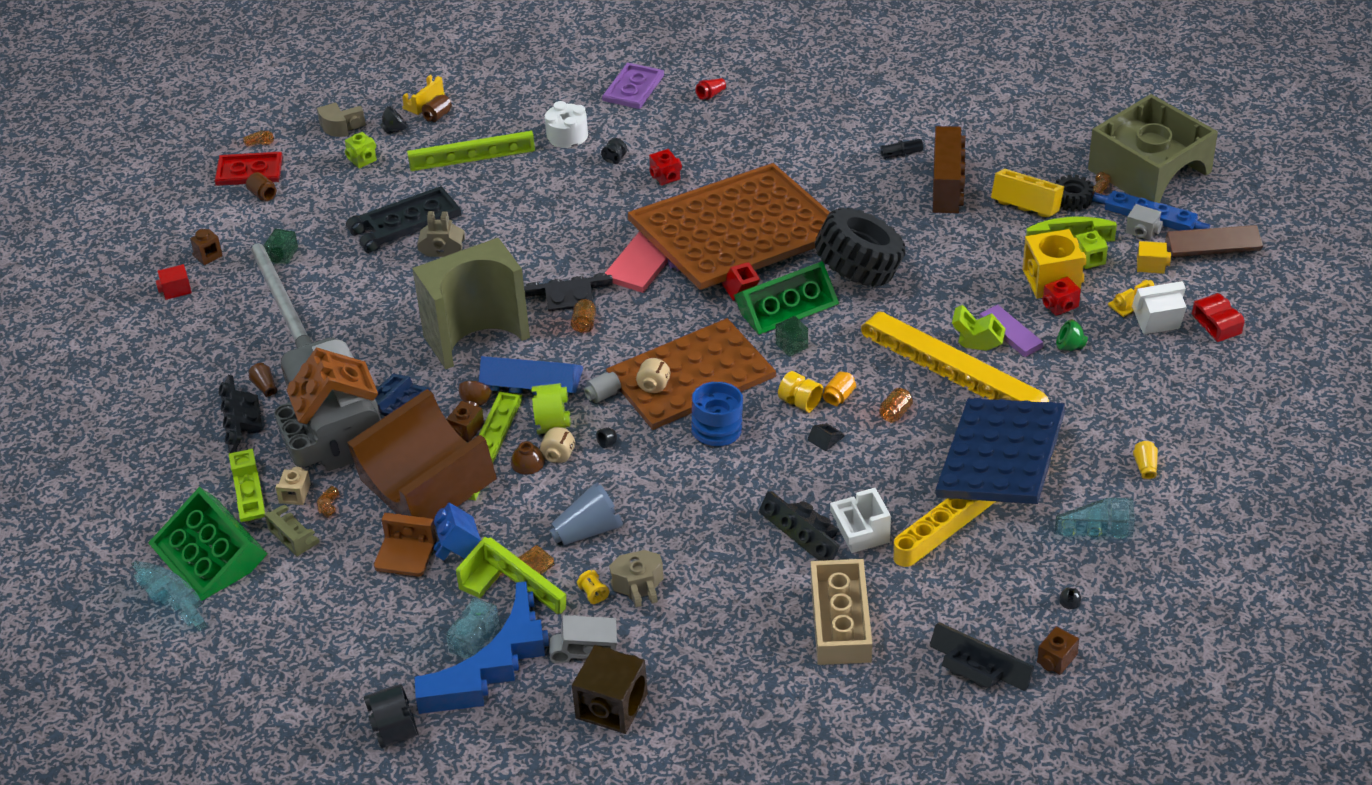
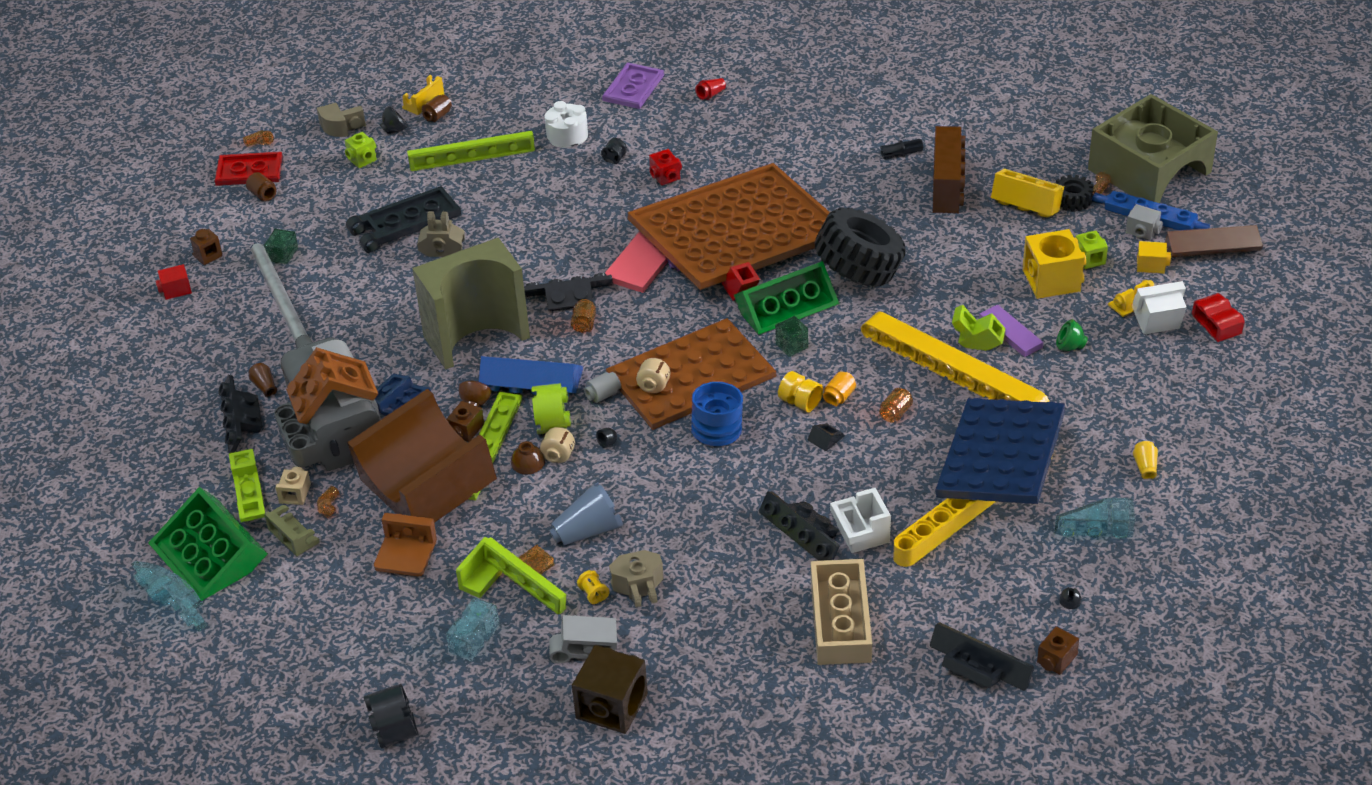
blue arch [415,581,549,714] -> none
blue brick [433,502,481,561] -> none
lime slope [1026,217,1117,242] -> none
red brick [1042,276,1081,316] -> none

